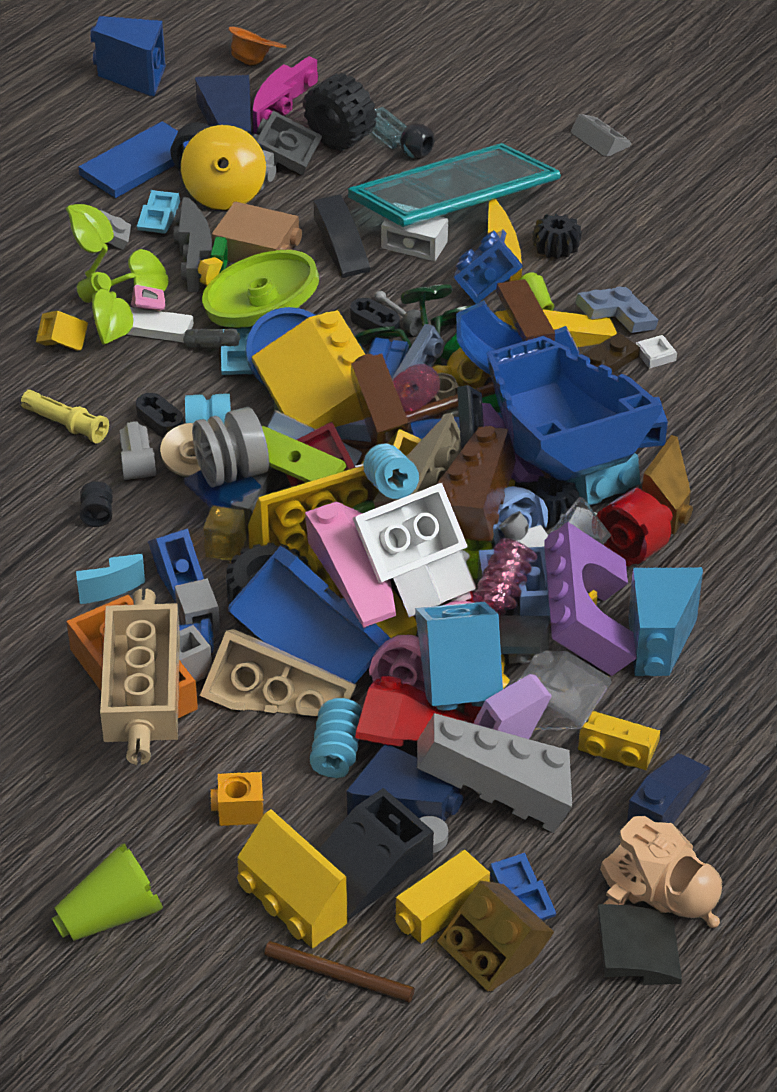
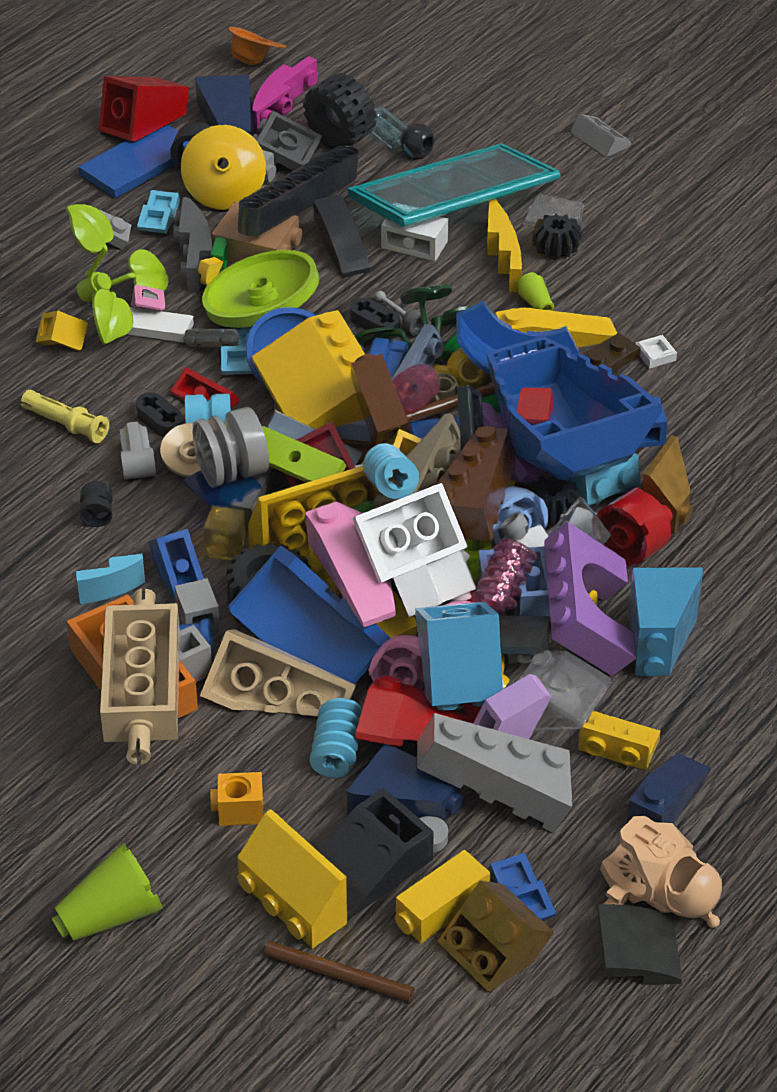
blue slope [90,16,166,96] -> none
blue bracket [454,229,523,304] -> none
reddish brown tile [496,279,555,342] -> none
sand blue plate [575,287,658,333] -> none
none -> red slope [98,76,189,141]
none -> red slope [169,367,240,408]
none -> black beam [238,146,359,236]
none -> red slope [517,387,554,424]
none -> clear piece [524,194,586,227]

